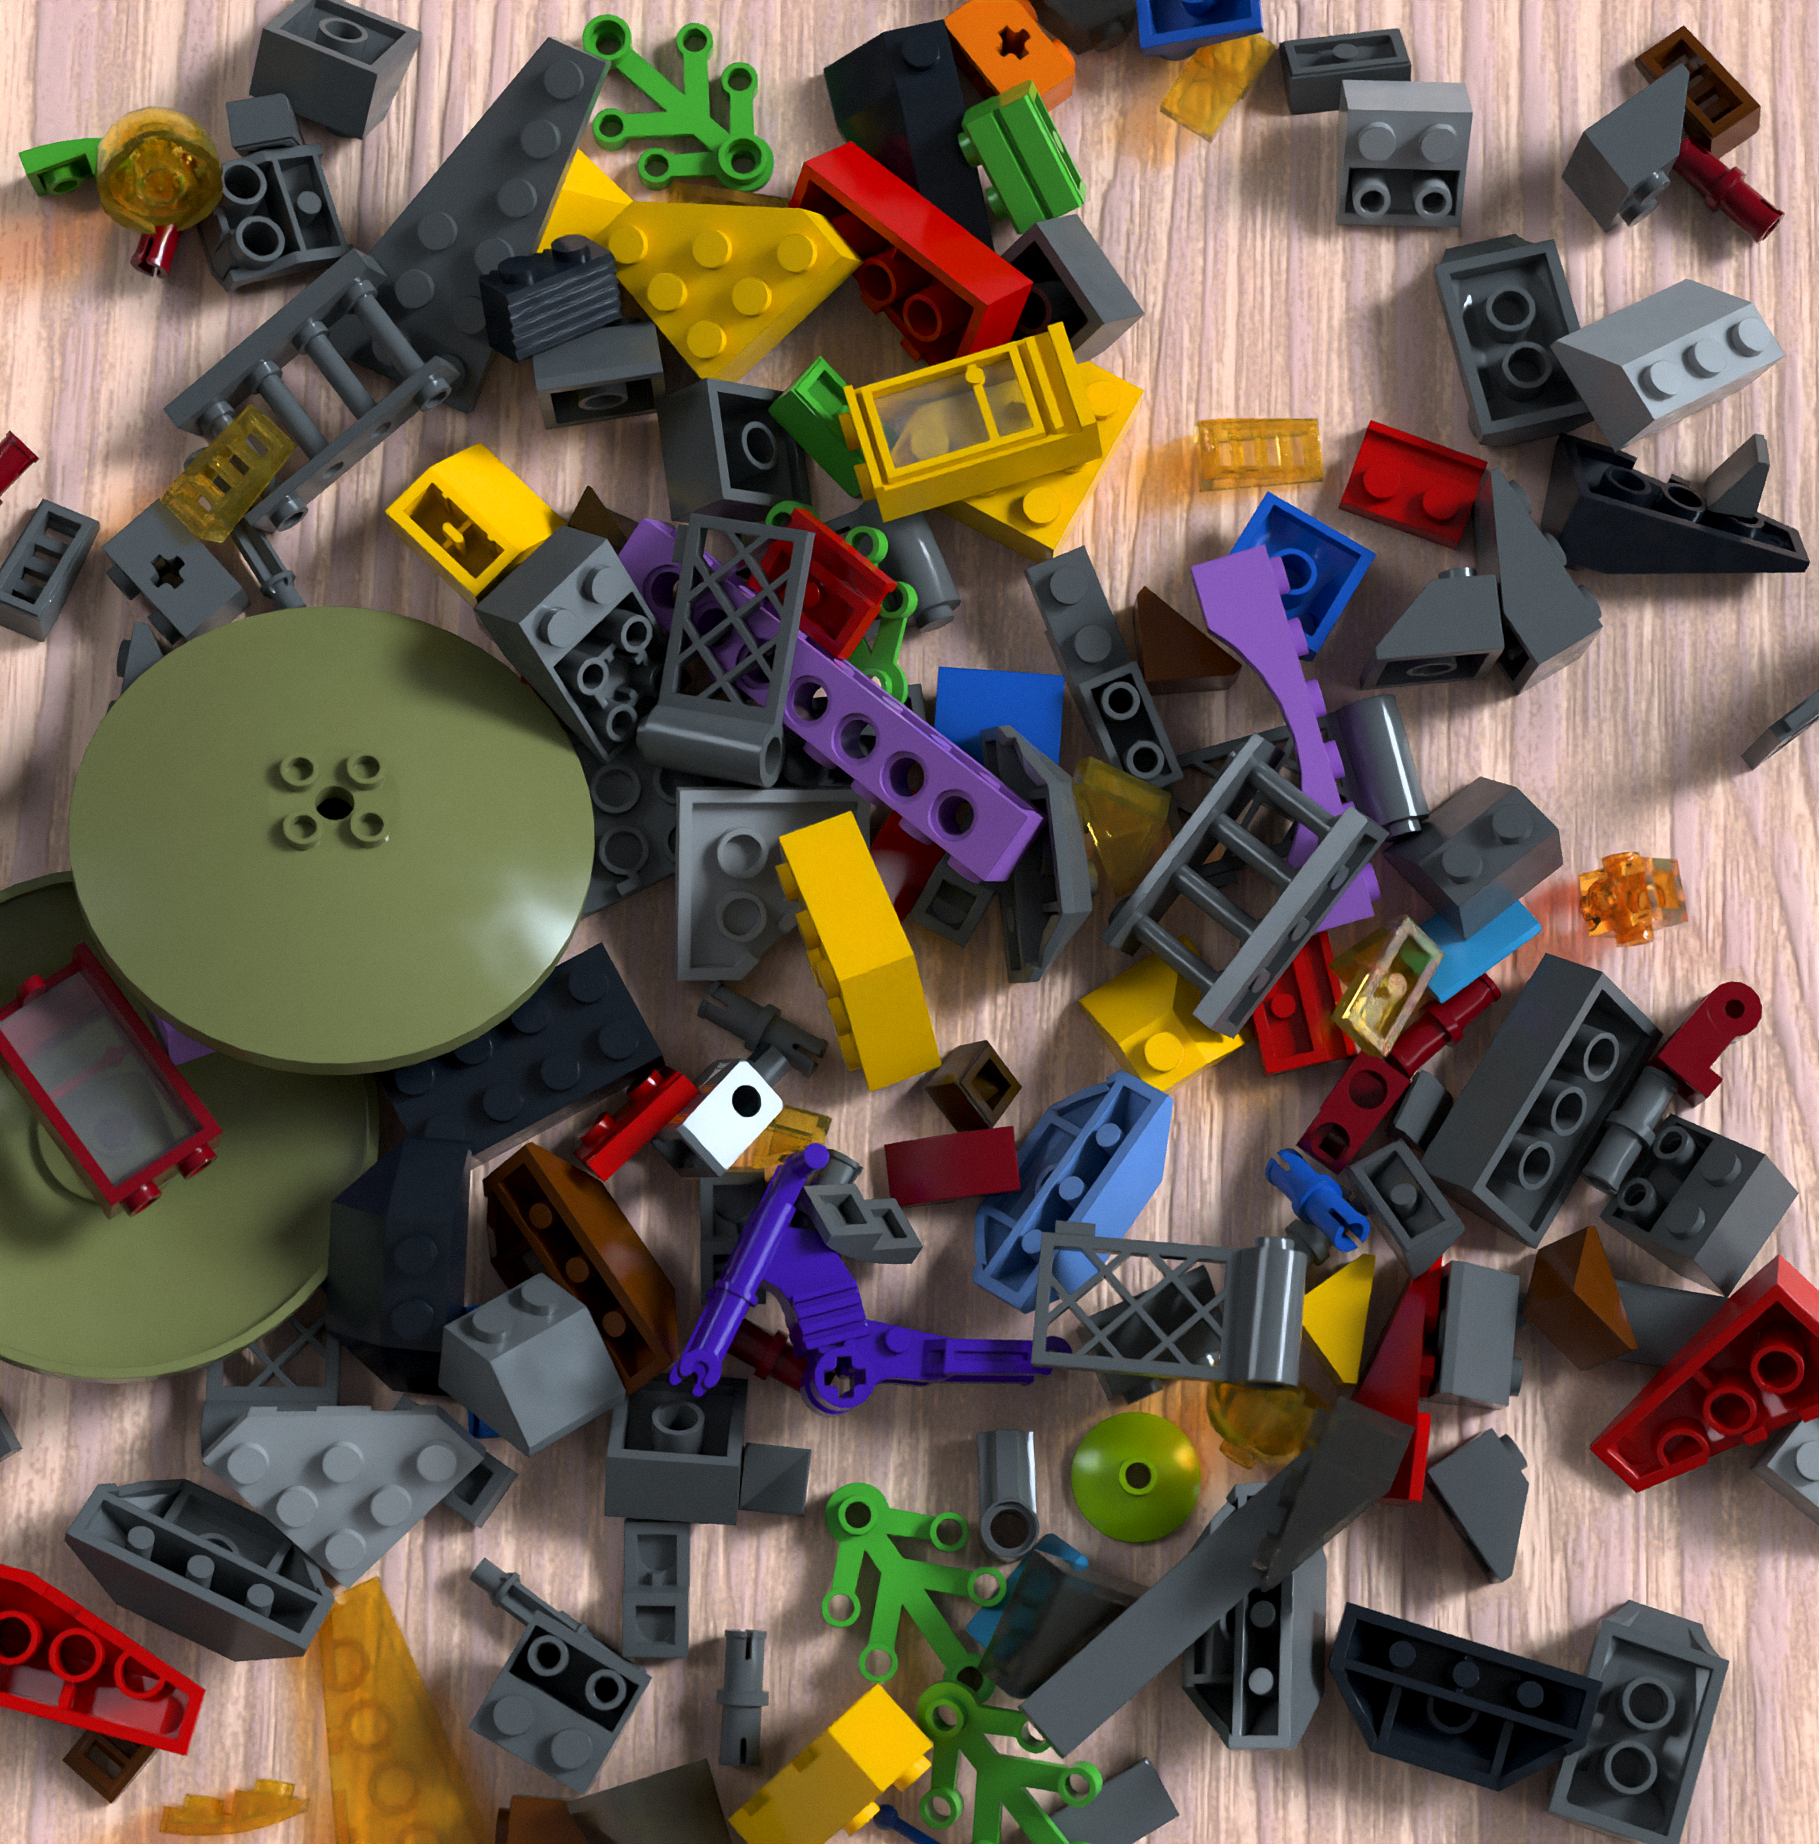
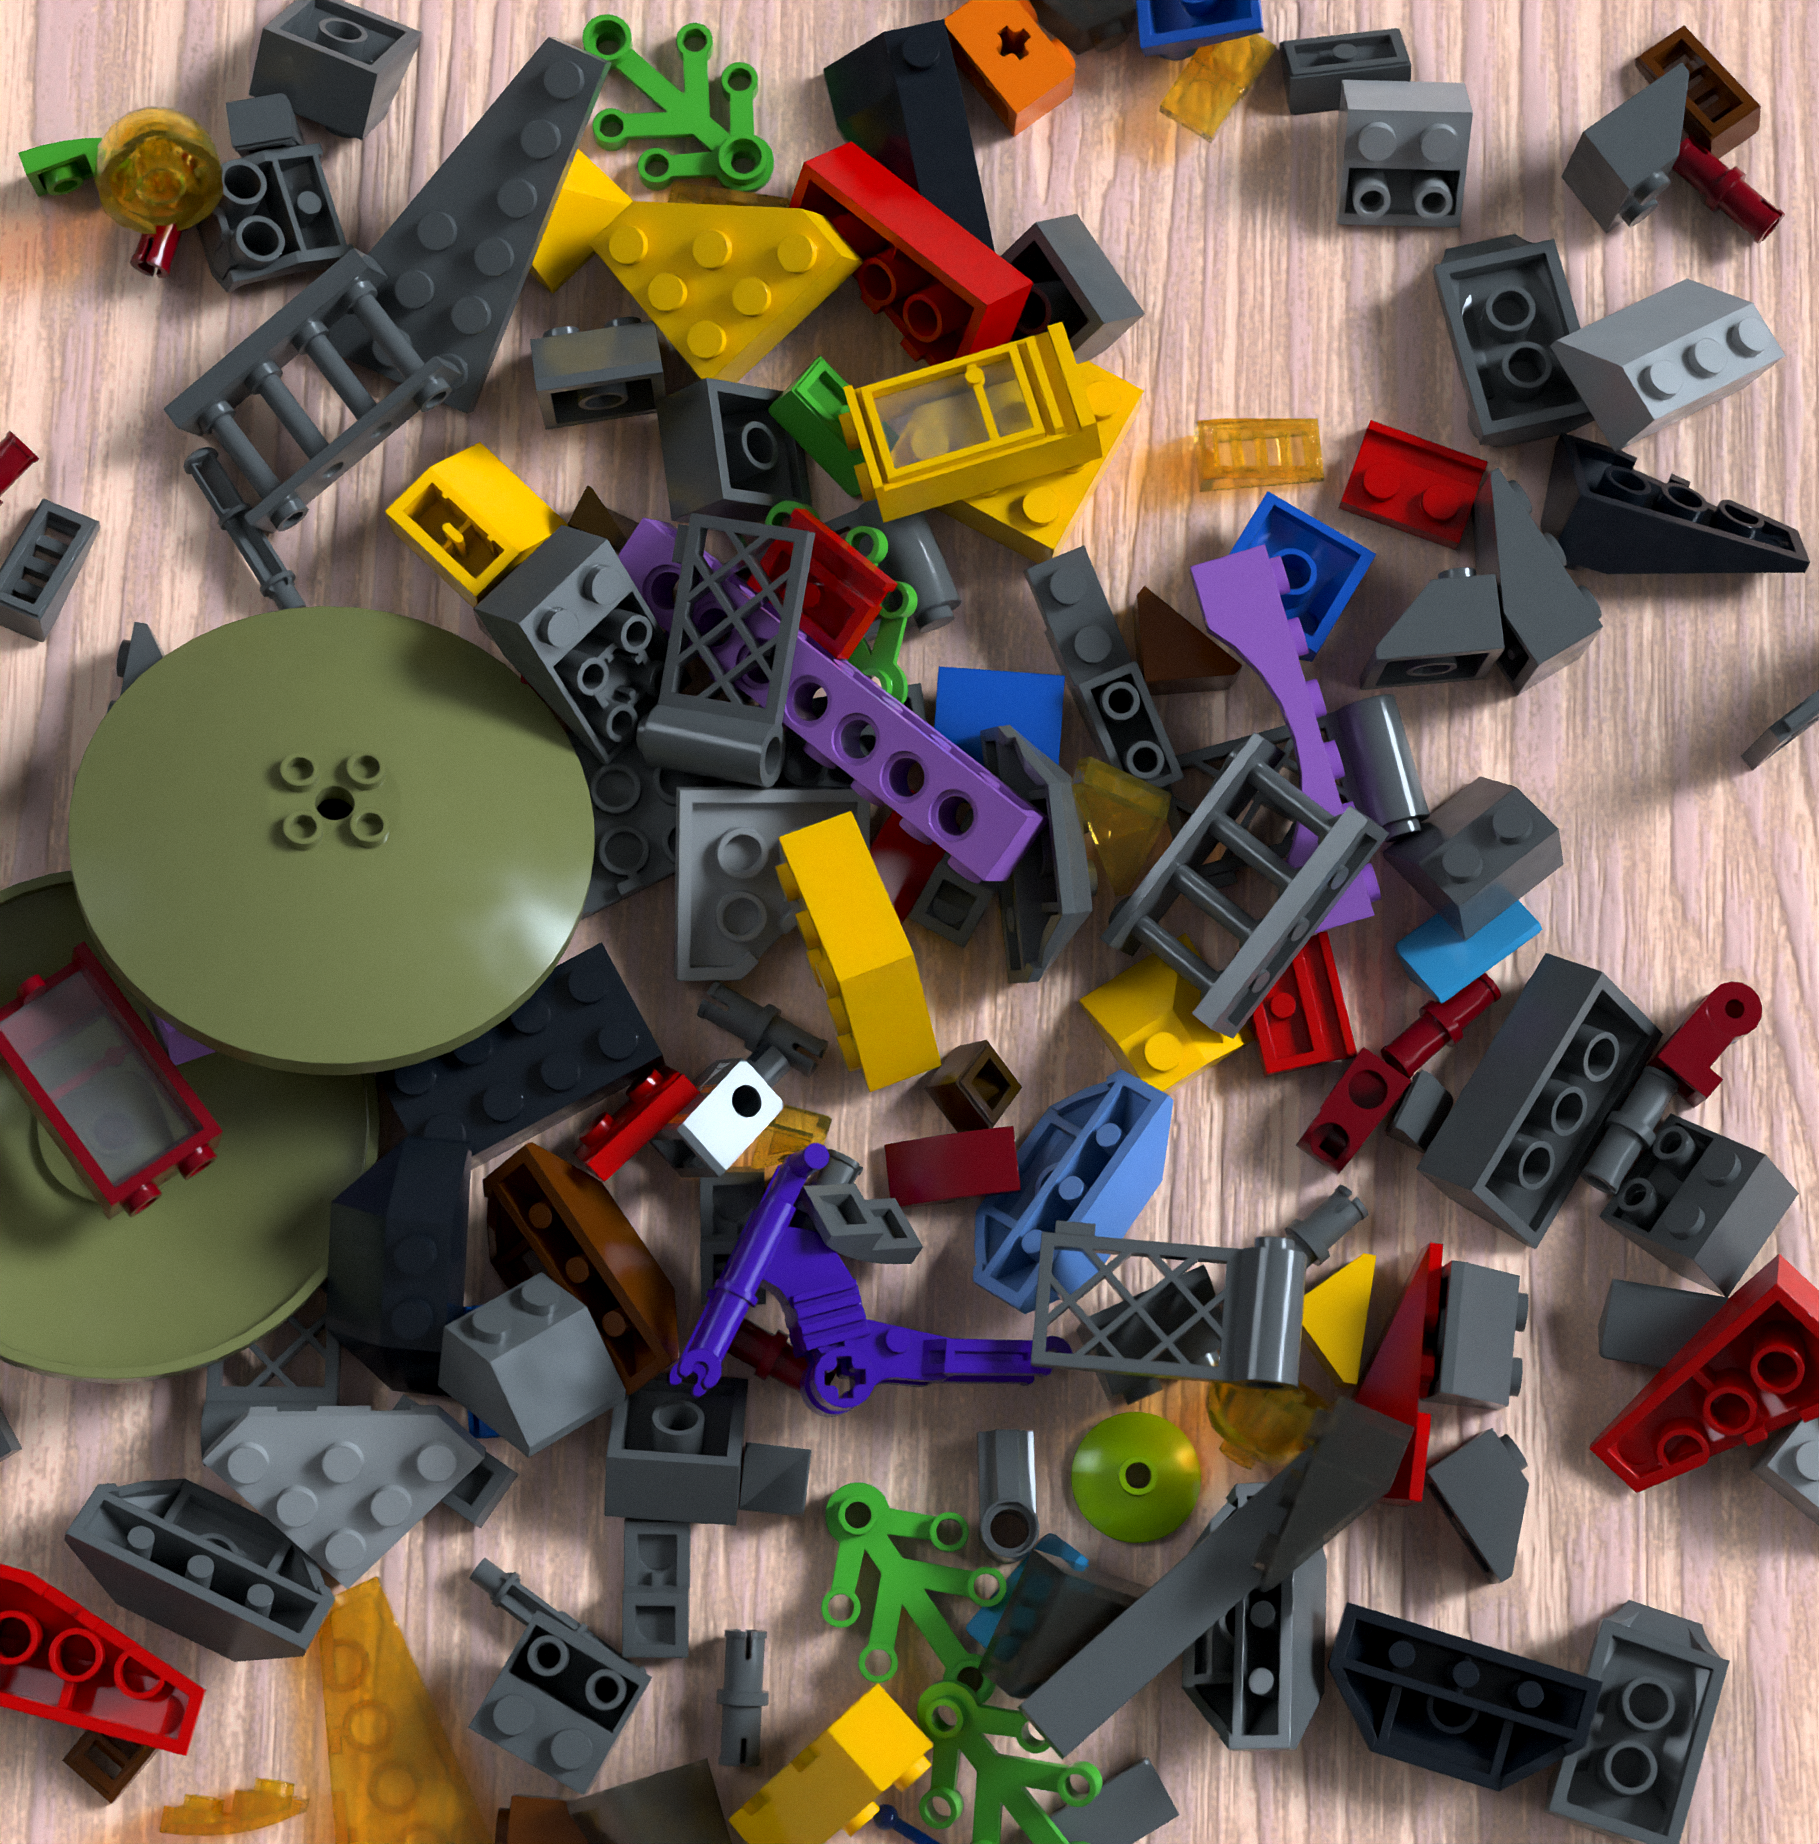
dark grey brick [102,498,252,646] -> none
clear yellow slope [160,404,298,543] -> none
black brick [478,234,624,363] -> none
bright green brick [958,80,1087,235] -> none
blue pin [1265,1148,1370,1252] -> none
clear yellow slope [1328,915,1445,1057] -> none
dark grey slope [1345,1137,1465,1280] -> none
reddish brown slope [1522,1226,1639,1371] -> none
clear orange brick [1578,852,1689,947] -> none
dark grey slope [1704,433,1770,519] -> none

